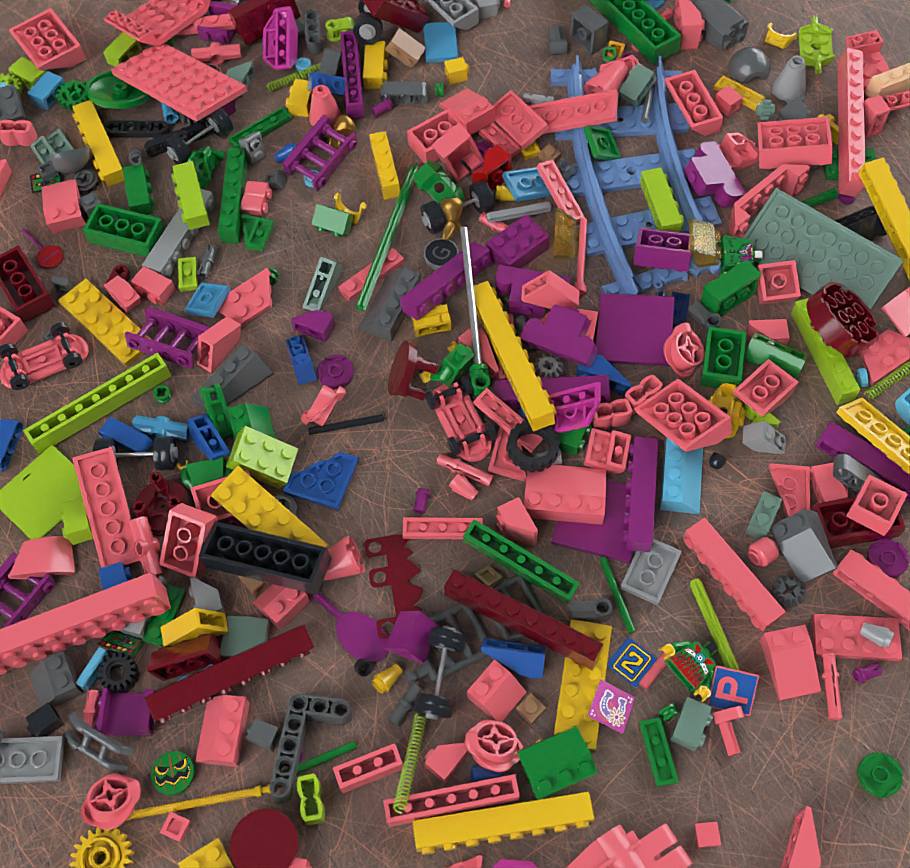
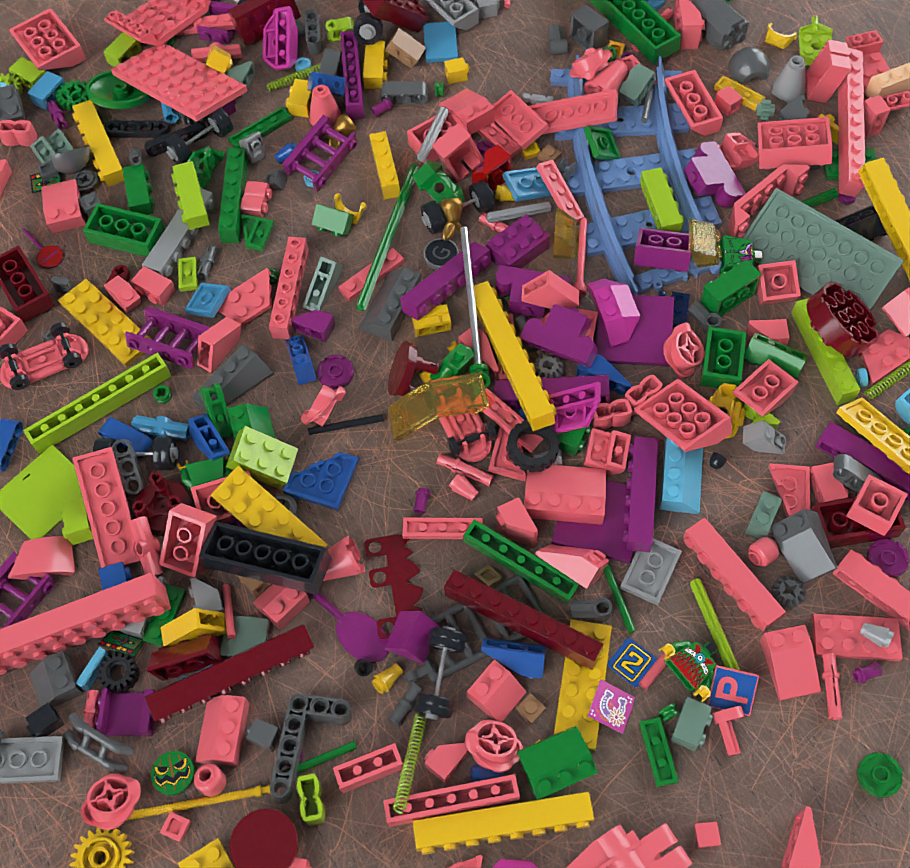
none -> magenta pin [47,101,67,130]
none -> dark grey beam [113,439,144,494]
none -> coral head [194,764,226,797]
none -> yellow brick [206,45,232,74]
none -> coral bar [222,584,236,639]
none -> coral brick [269,237,309,339]
none -> clear yellow windscreen [388,372,489,441]
none -> light grey axle [417,107,448,162]
none -> coral slope [535,544,609,589]
none -> coral piece [569,47,611,80]
none -> dark pink wedge [587,278,640,348]
none -> coral piece [806,40,852,103]

